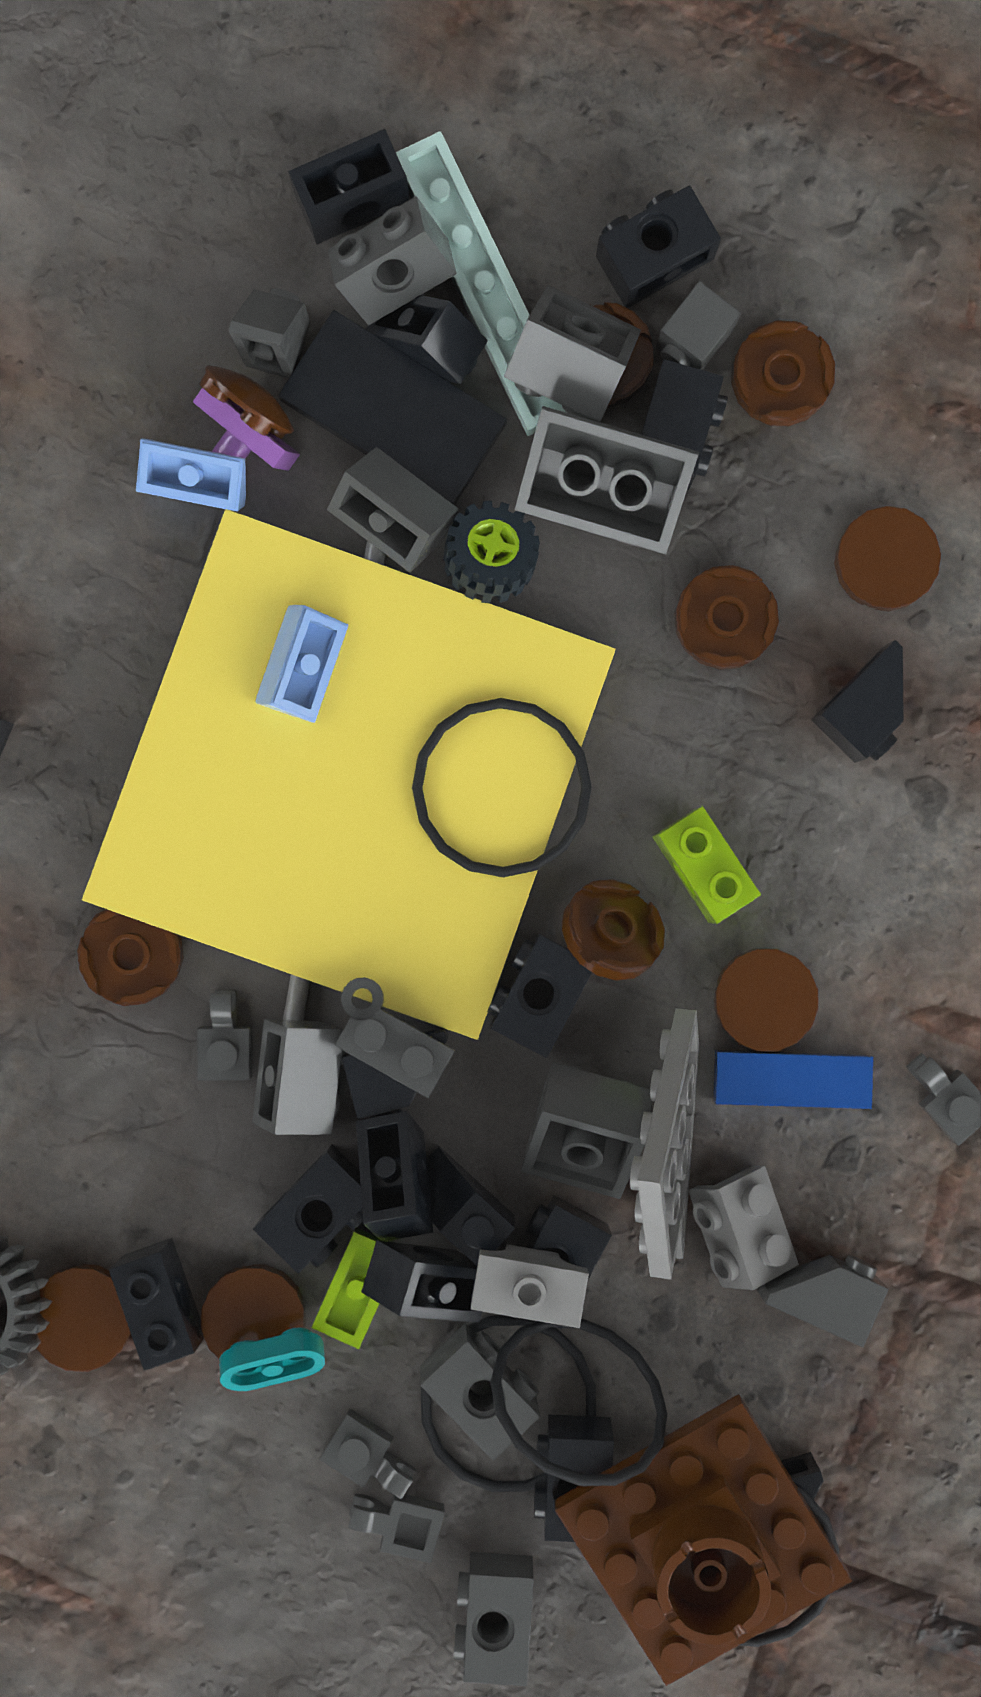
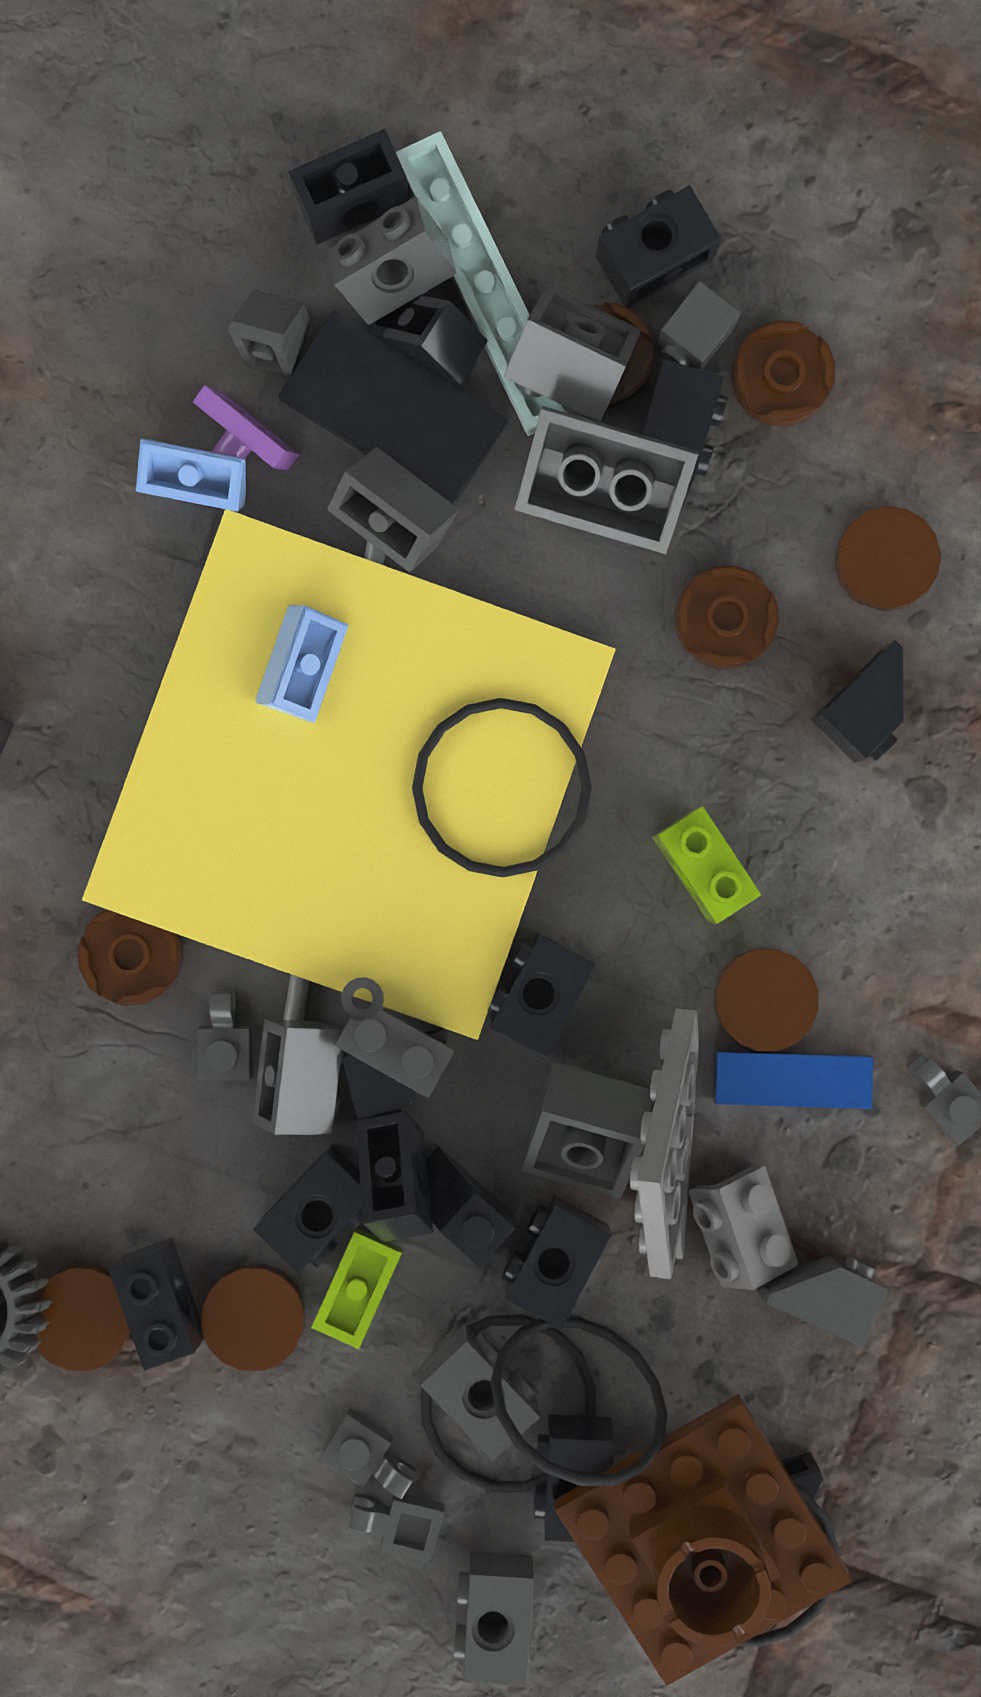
reddish brown dish [199,365,294,439] -> none
teal plate [219,1327,325,1391] -> none
black brick [361,1240,482,1323] -> none
black wheel [443,501,540,603] -> none
light grey brick [470,1244,589,1328] -> none
reddish brown tile [562,879,665,981] -> none

